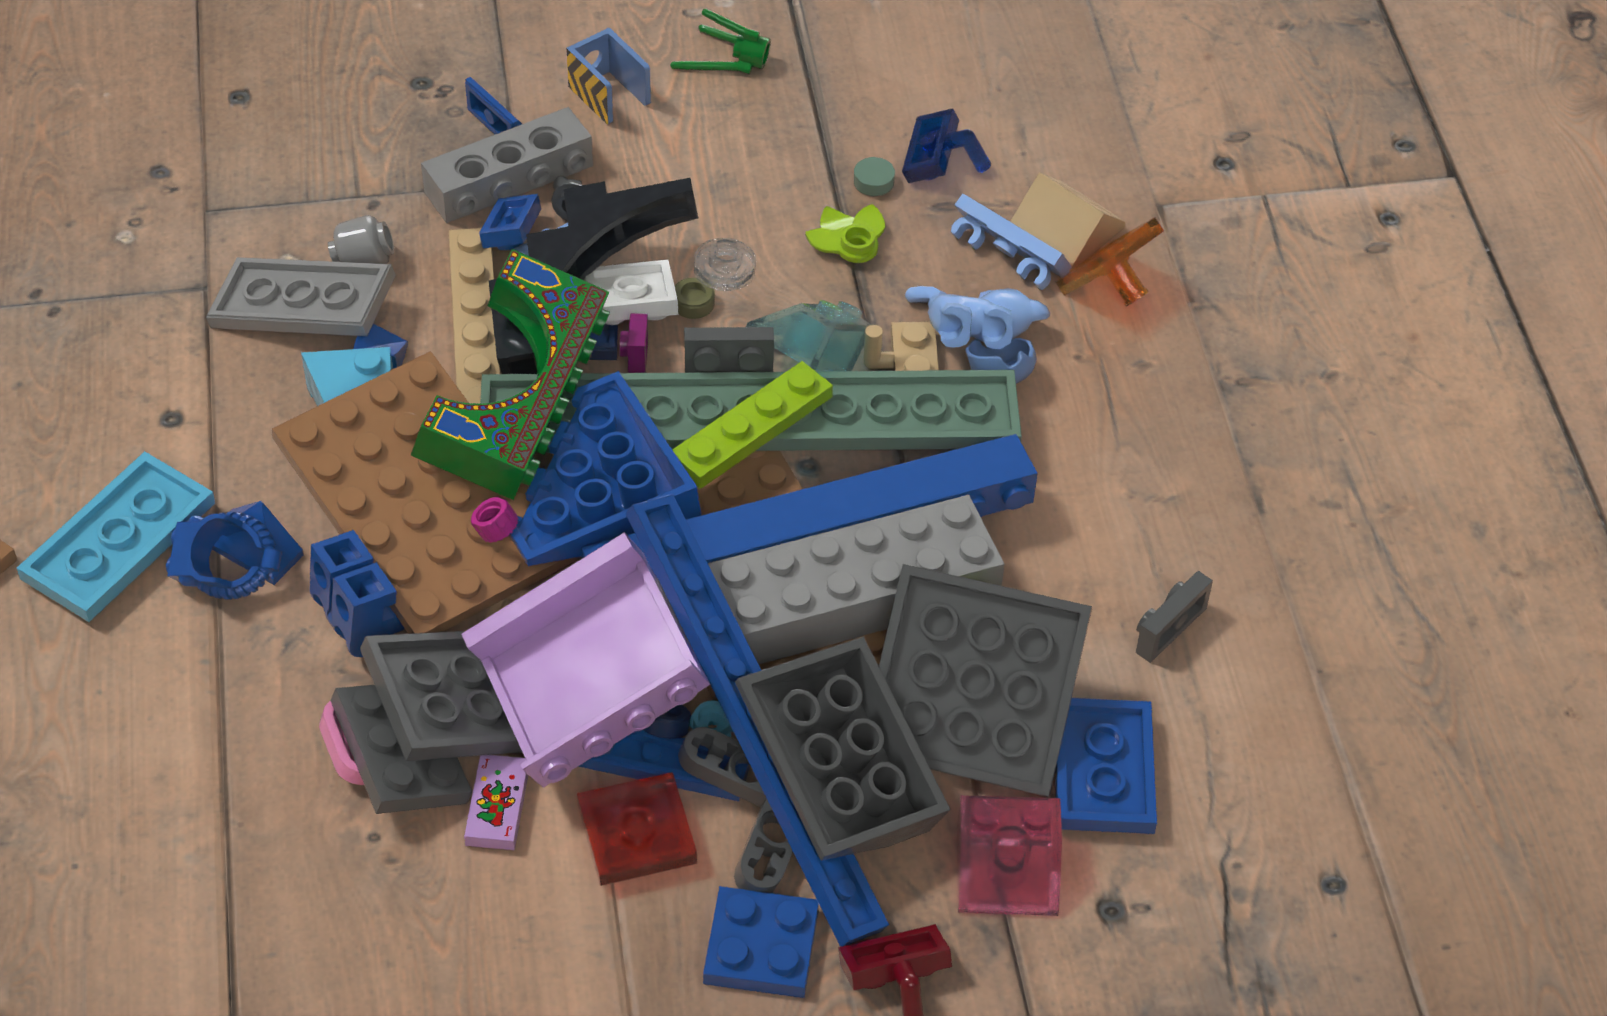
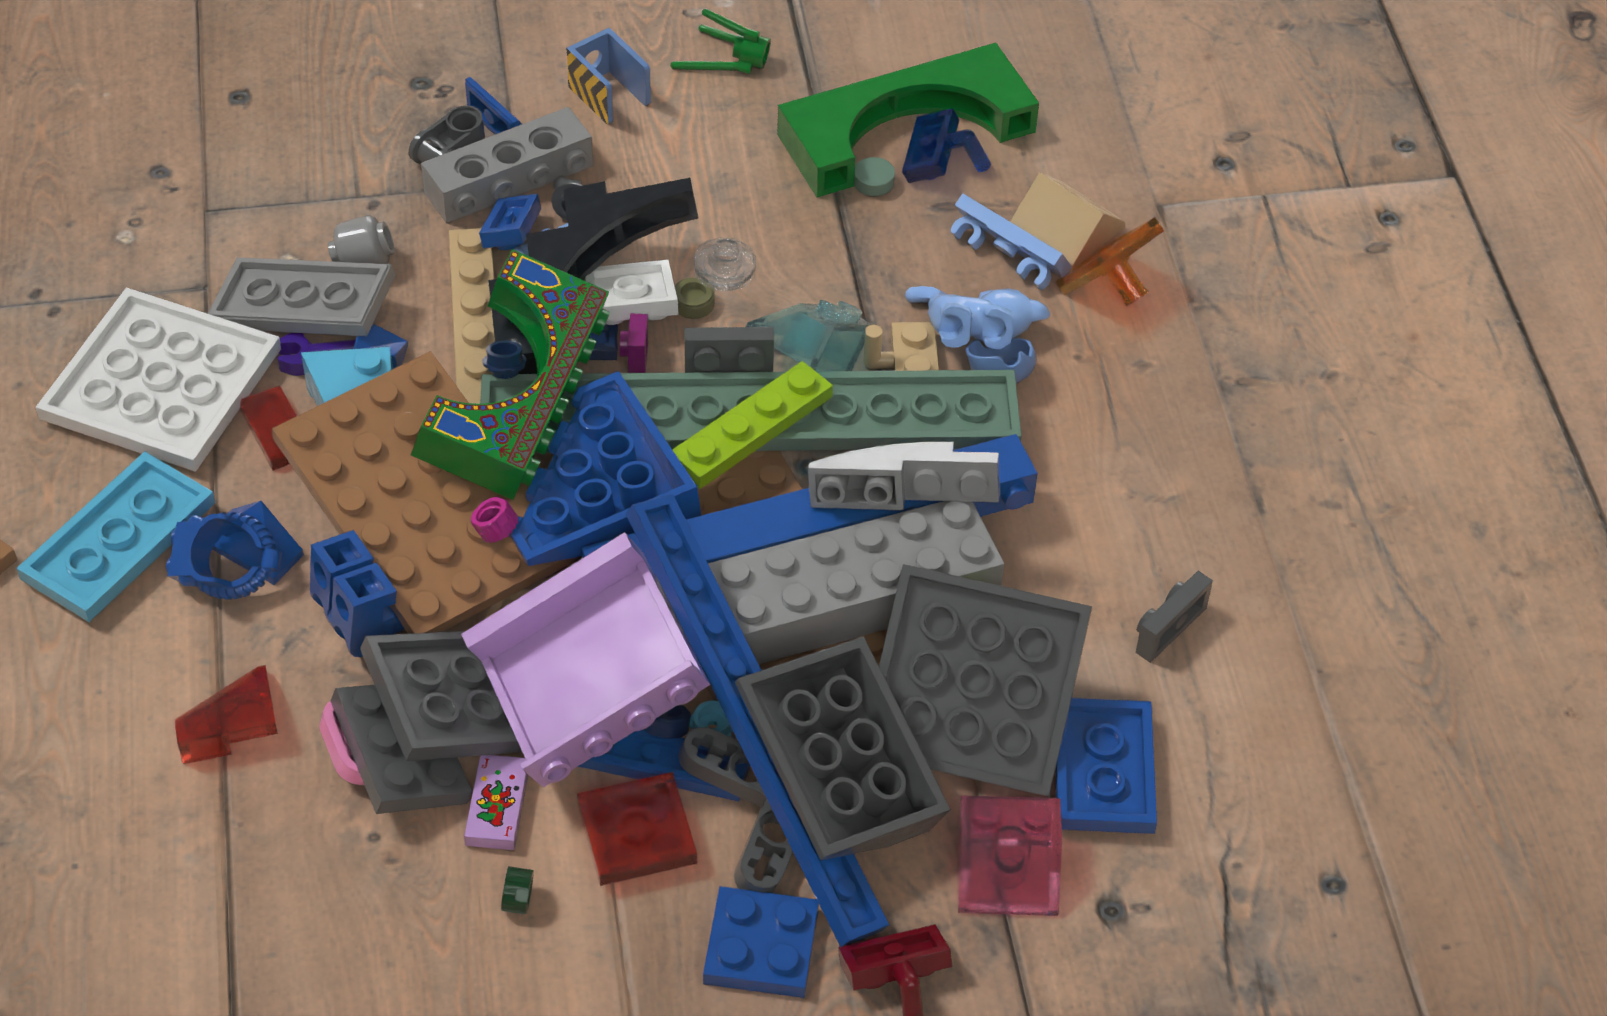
lime plate [805,204,885,263] -> none
none -> white plate [35,288,281,472]
none -> clear red slope [175,665,278,764]
none -> clear red tile [240,385,296,471]
none -> dark purple bar [278,333,356,376]
none -> dark grey piece [408,105,485,164]
none -> dark blue plate [482,340,527,379]
none -> dark green axle [501,866,534,914]
none -> green arch [777,42,1039,198]
none -> light grey slope [808,442,1000,510]

